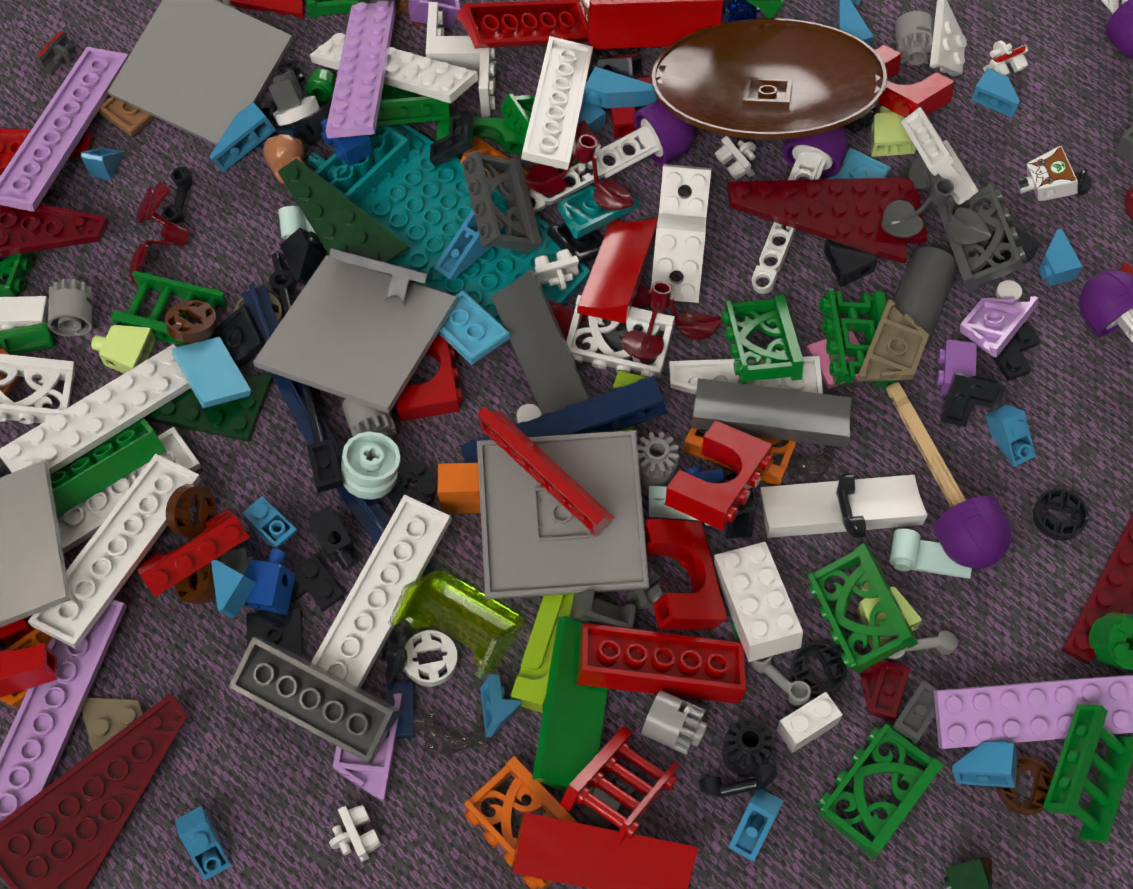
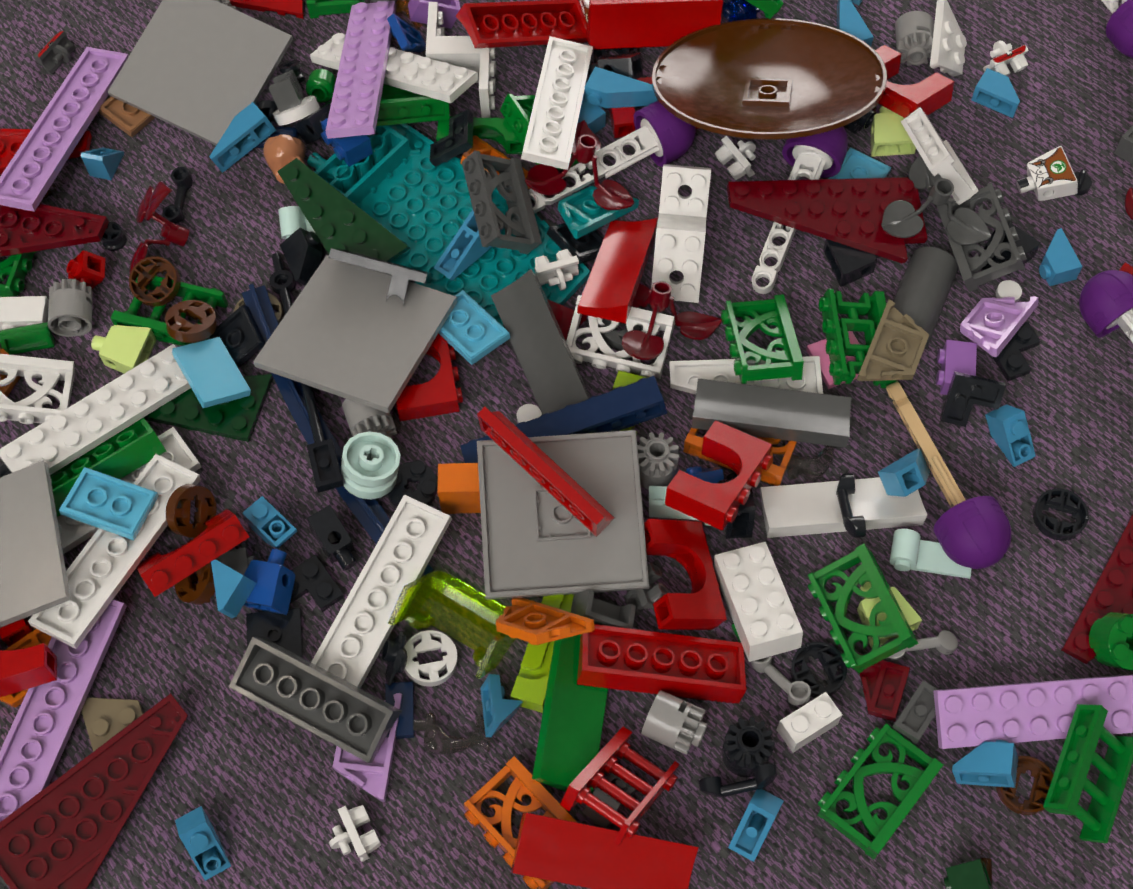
none -> medium azure tile [59,467,158,540]
none -> red brick [66,250,106,289]
none -> black wheel [101,222,126,251]
none -> reddish brown piece [129,256,181,307]
none -> blue wing [387,13,426,53]
none -> orange wing [496,598,595,645]
none -> dark azure slope [878,448,930,497]

